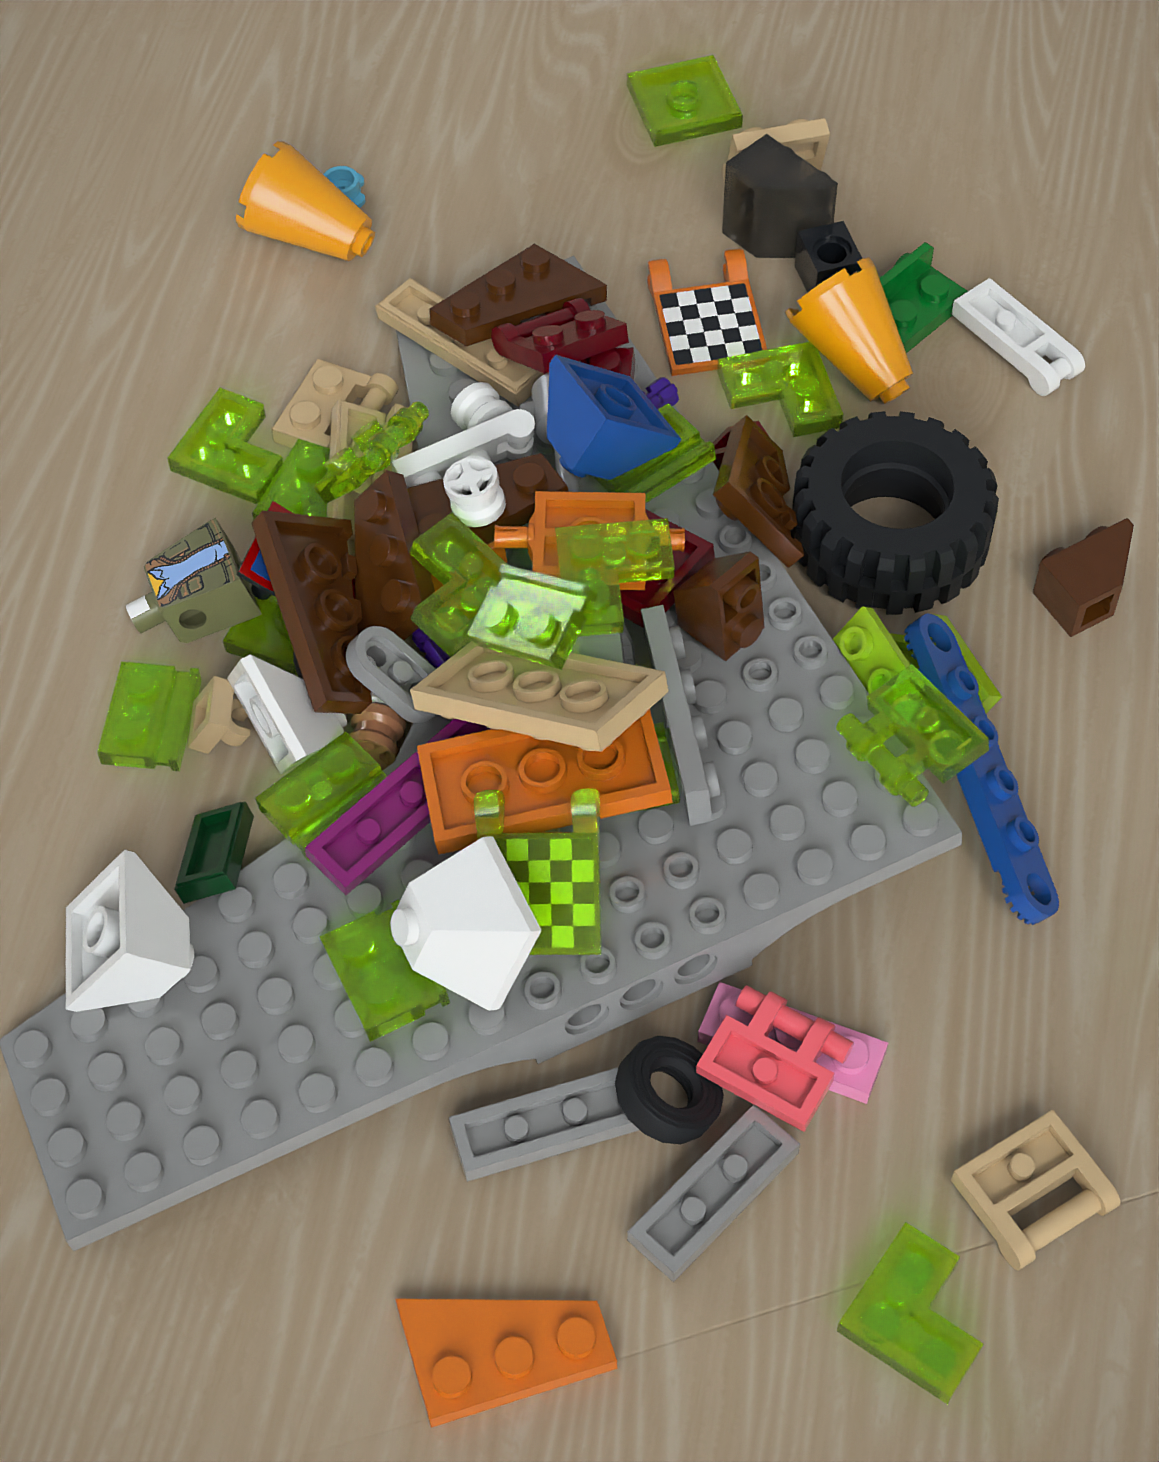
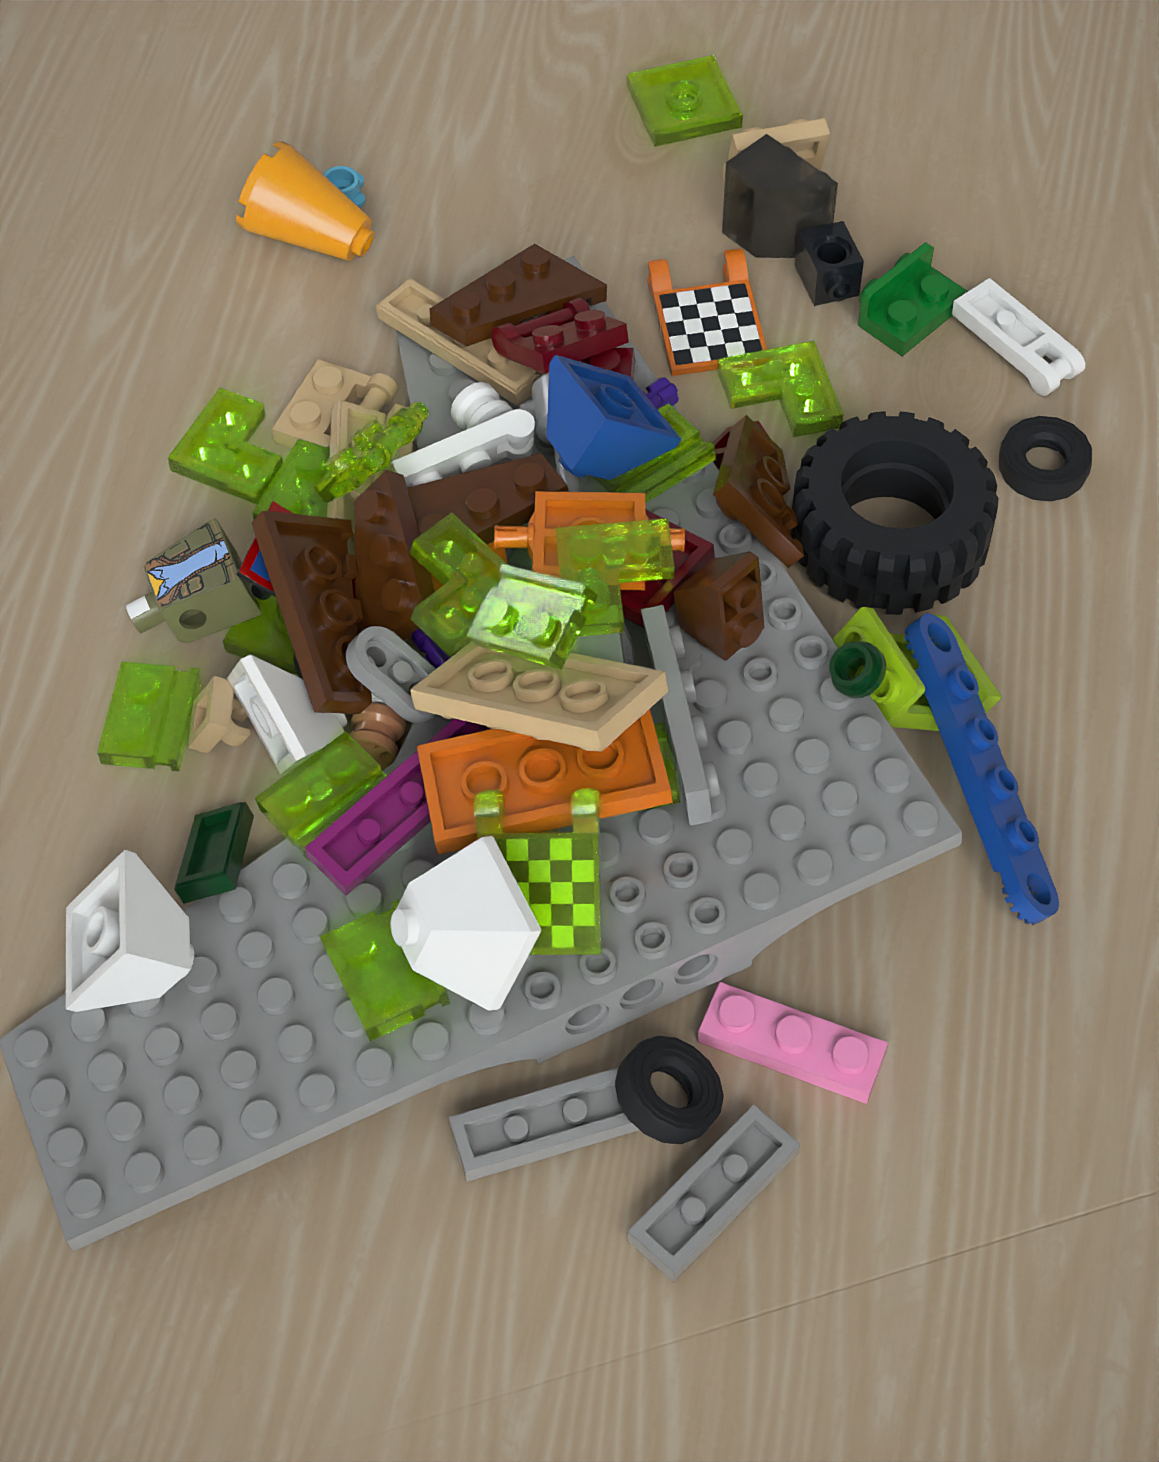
orange wing [395,1299,617,1428] -> none
white wheel [443,456,506,527] -> none
coral plate [696,985,854,1132] -> none
light orange cone [785,257,913,404] -> none
clear neon green plate [836,664,989,807] -> none
clear neon green plate [837,1222,984,1405] -> none
tan plate [951,1110,1120,1271] -> none
reddish brown slope [1033,518,1134,637] -> none
none -> dark green plate [829,641,886,699]
none -> black tyre [999,416,1092,501]

